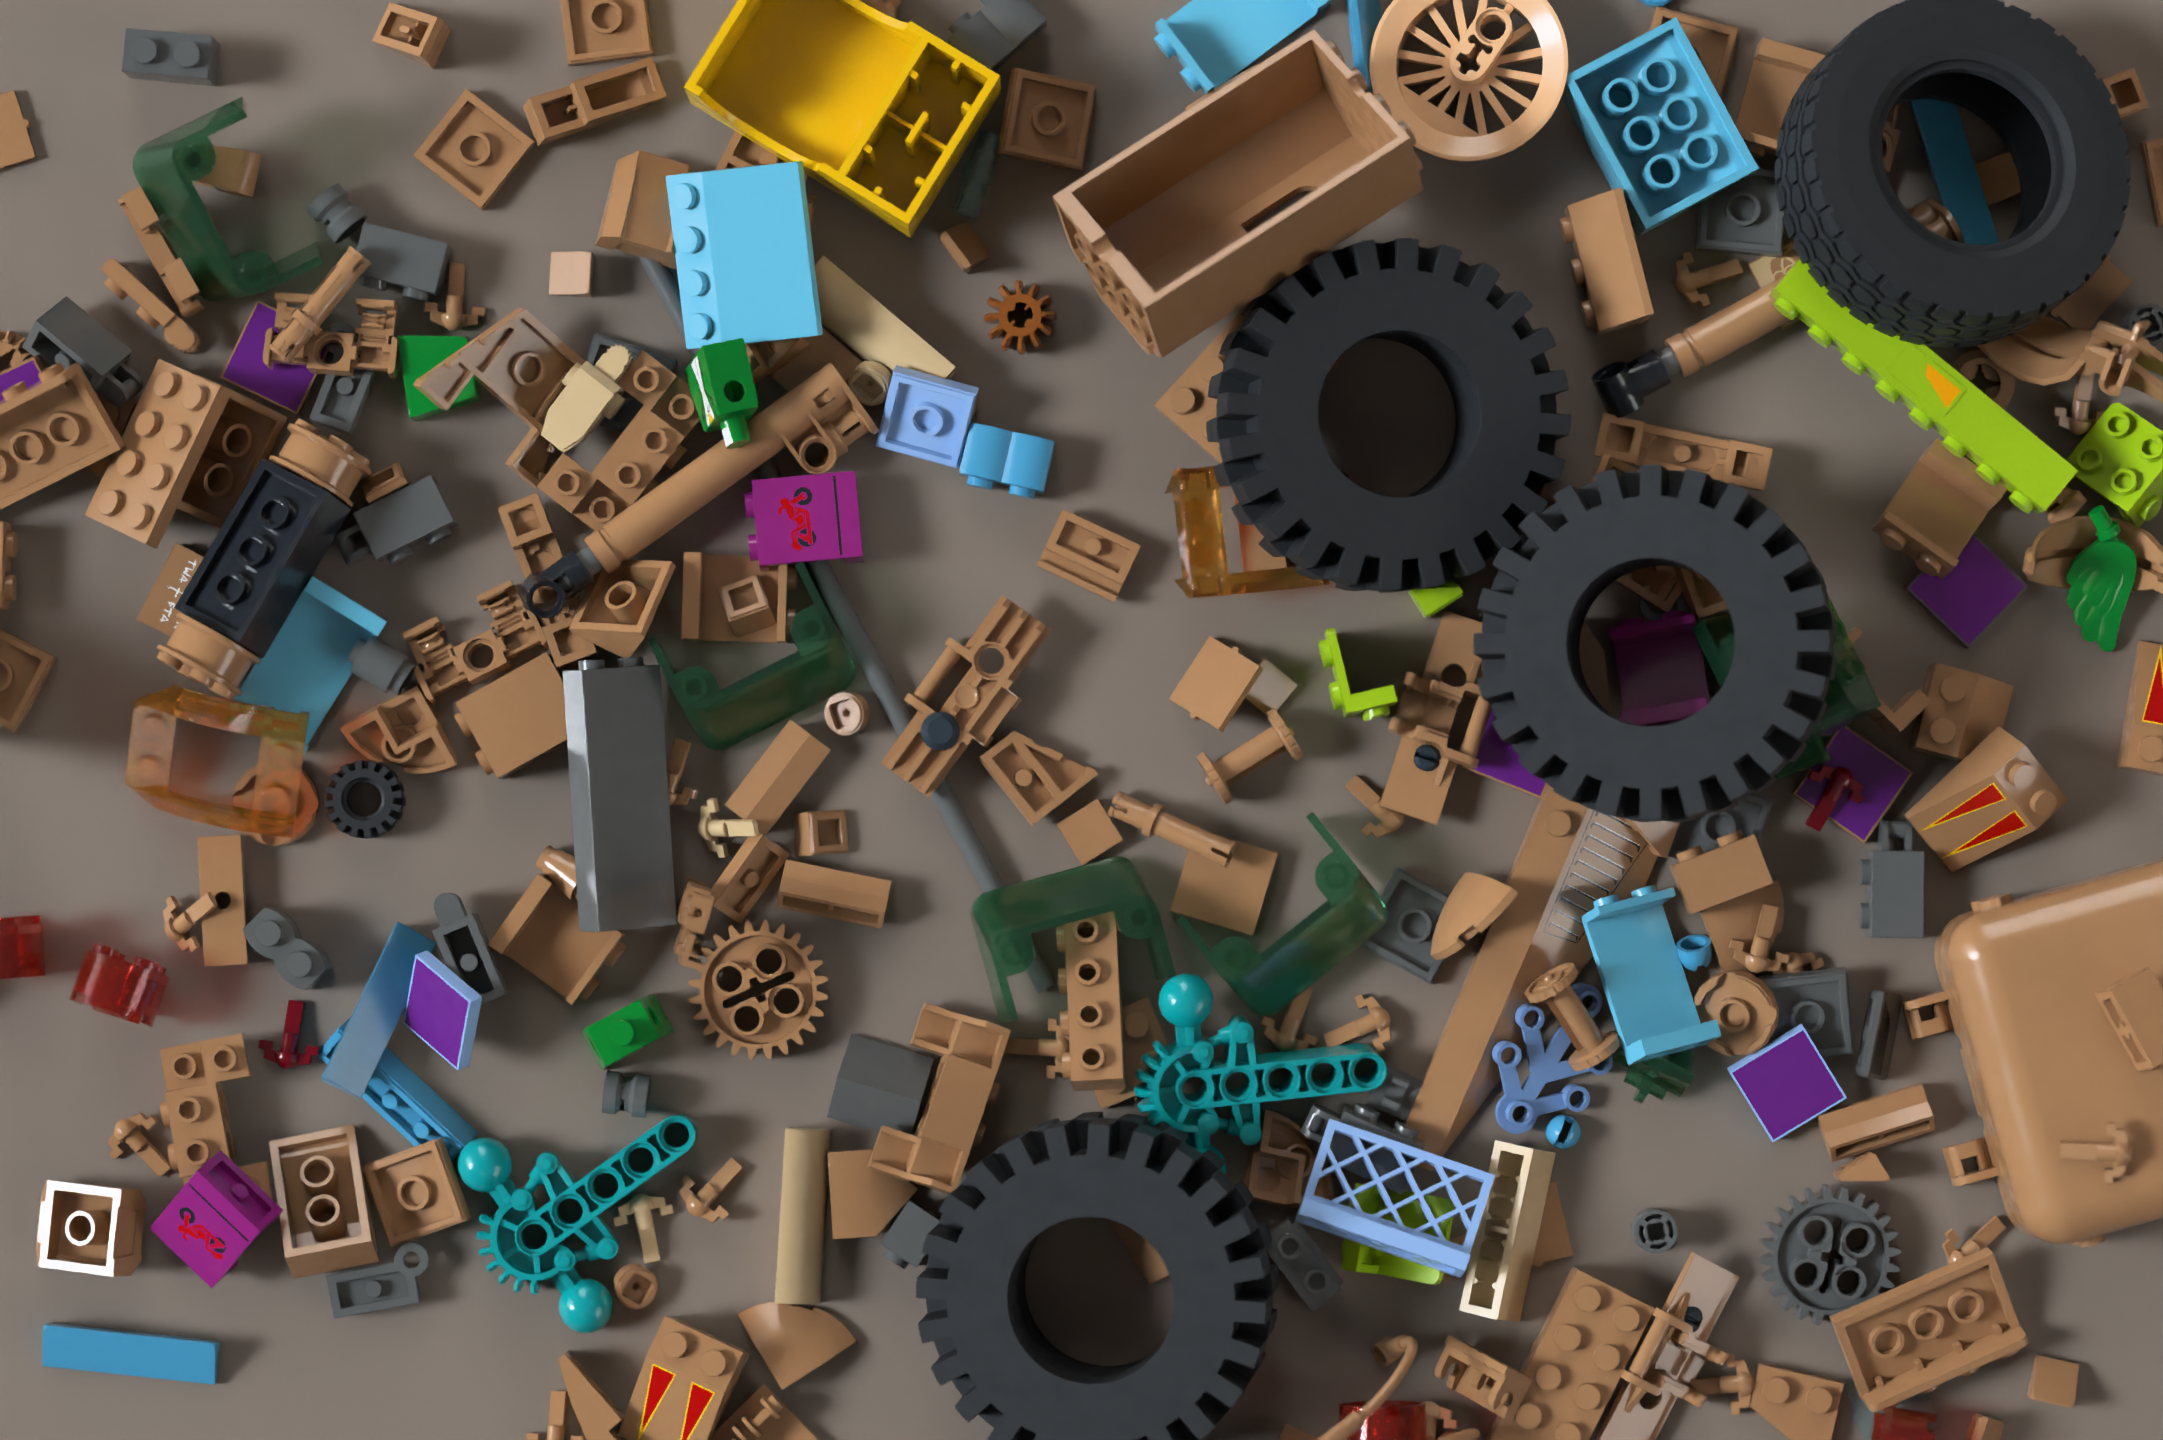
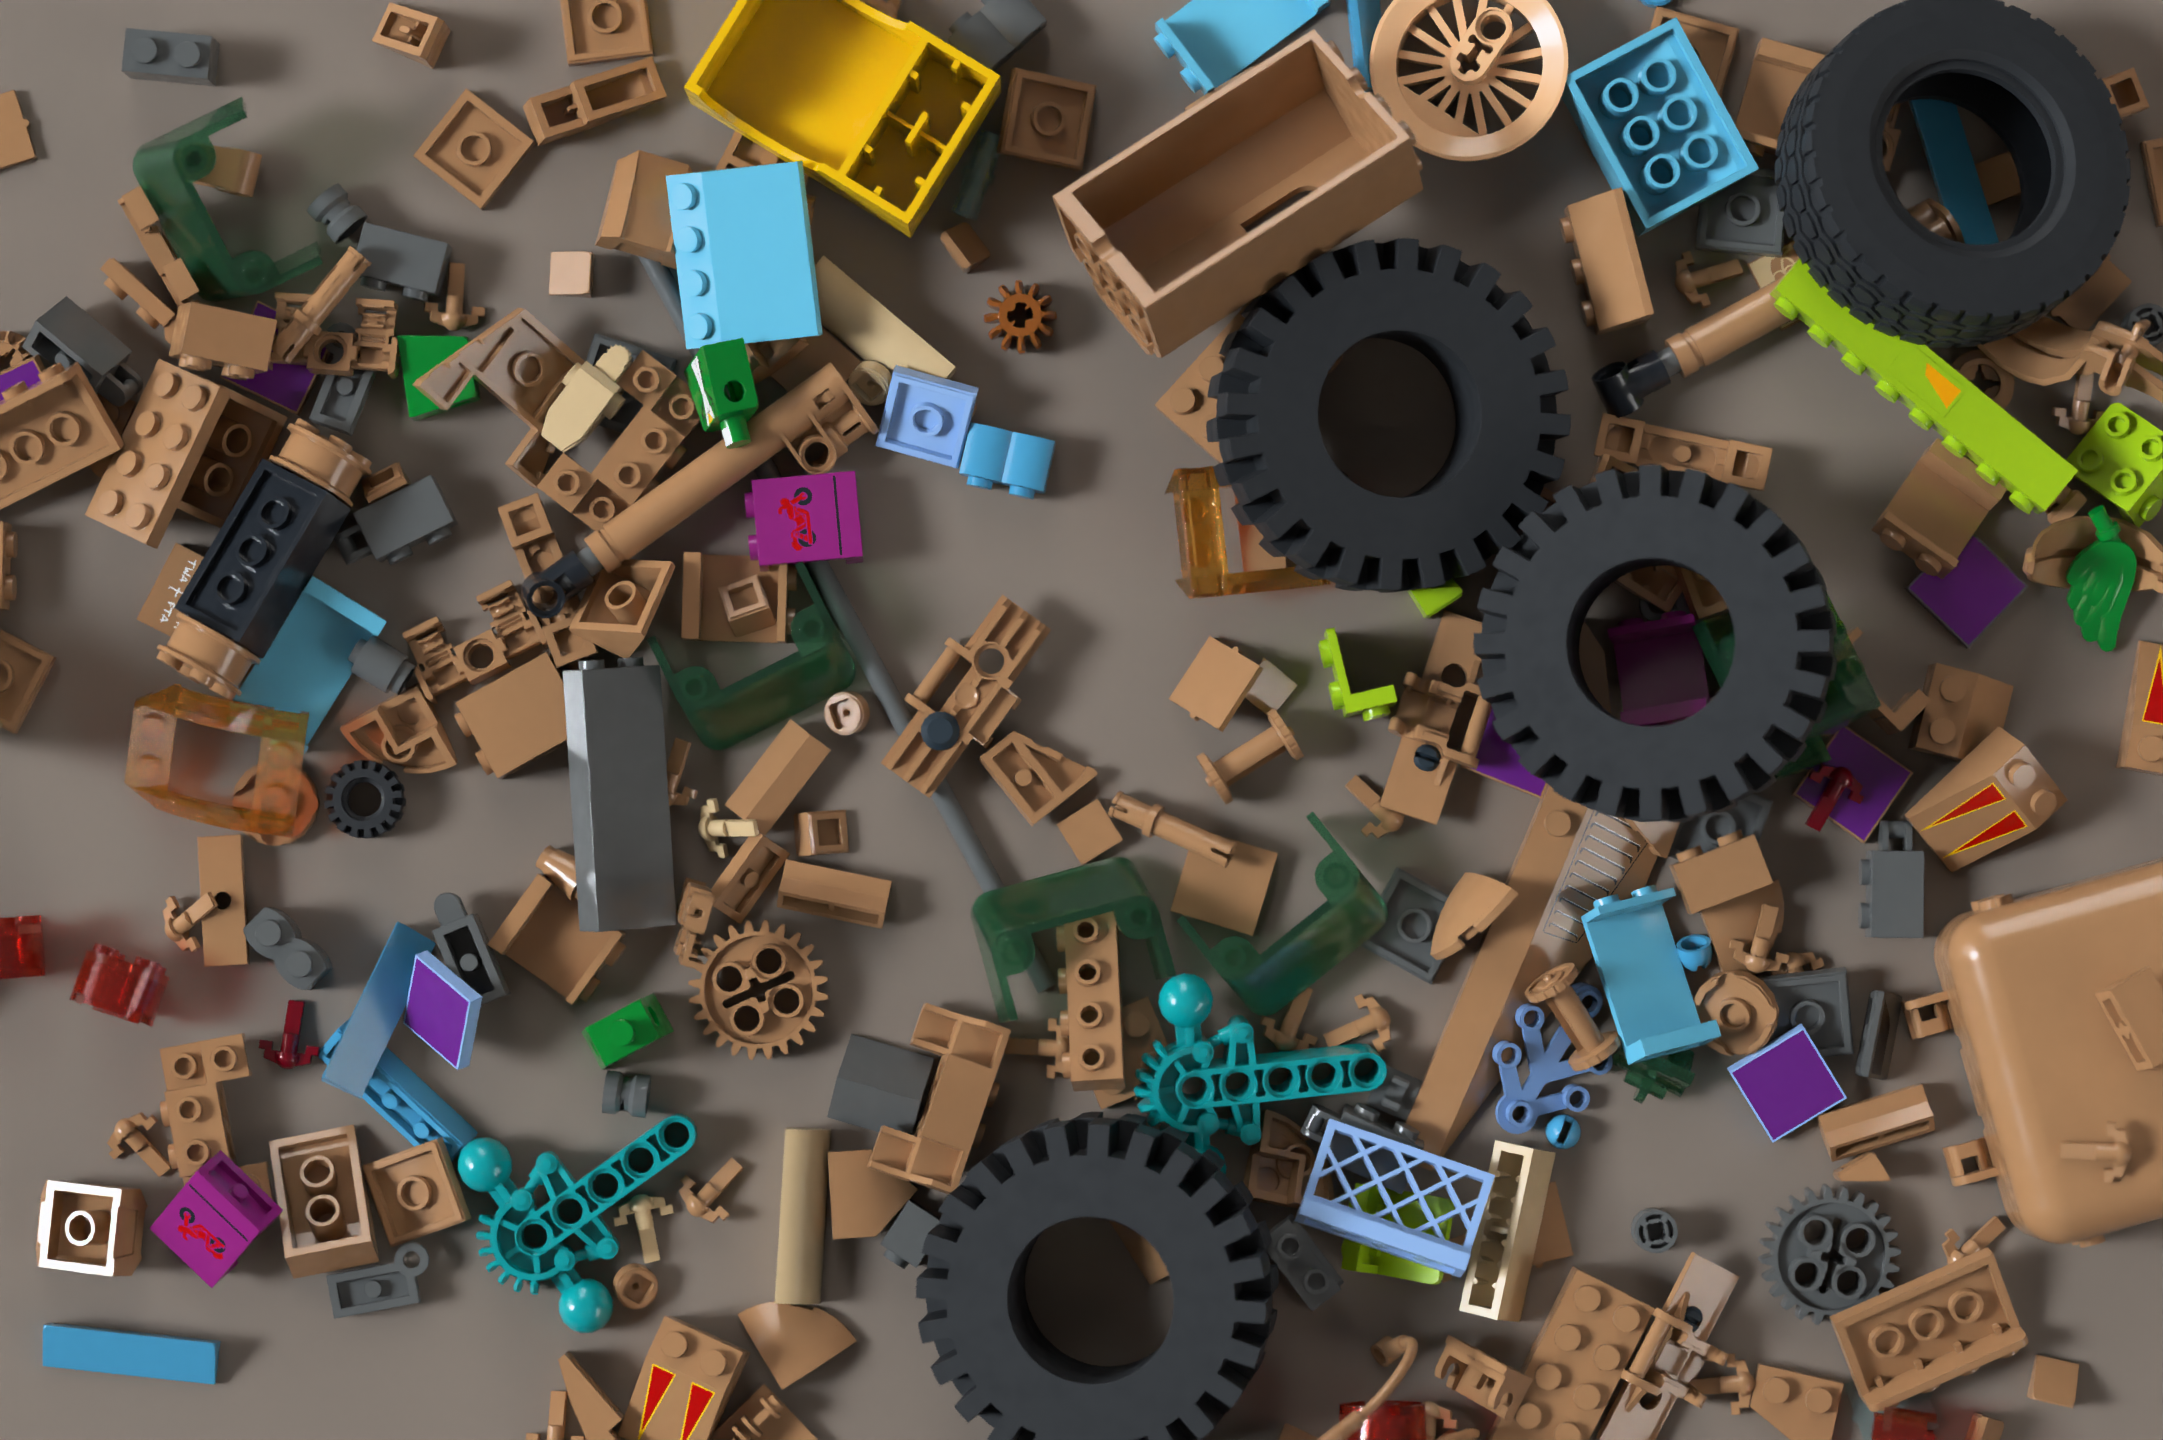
medium nougat plate [1036,509,1141,603] -> none
none -> medium nougat brick [169,302,277,381]

